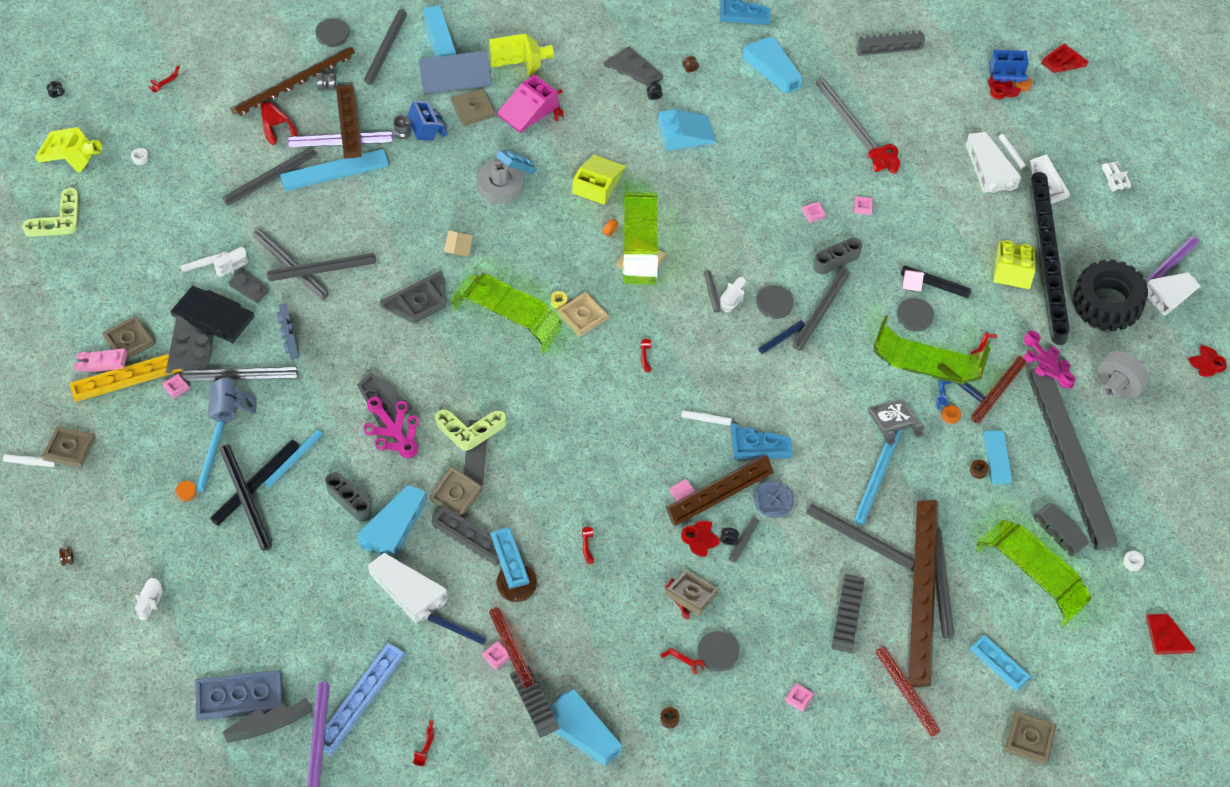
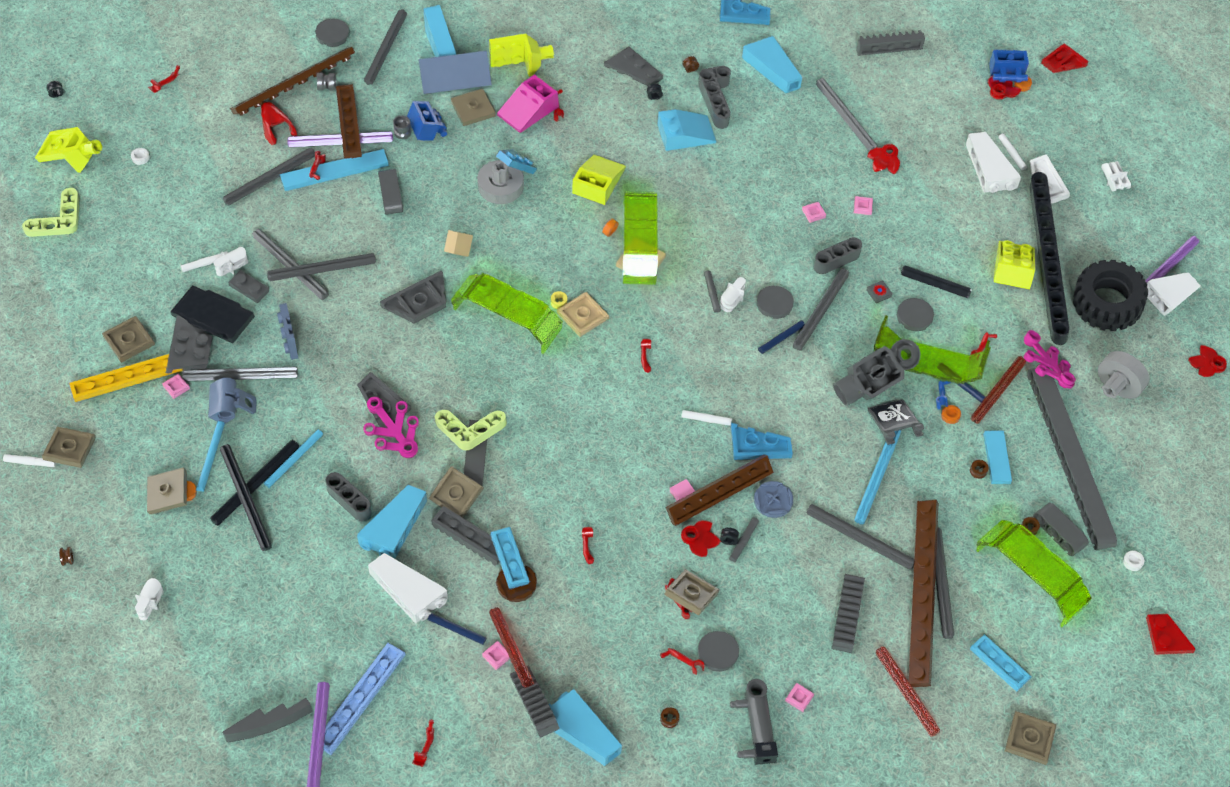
bright pink hinge [74,348,128,372] -> none
sand blue tile [195,670,283,721] -> none
tile [902,270,924,291] -> none
none -> plate [147,467,187,514]
none -> red piece [309,151,326,180]
none -> dark grey beam [378,169,403,215]
none -> dark grey beam [698,66,731,129]
none -> dark grey piece [730,679,778,765]
none -> dark grey brick [833,339,920,406]
none -> dark grey tile [866,280,893,304]
none -> reddish brown bush [1020,517,1040,537]

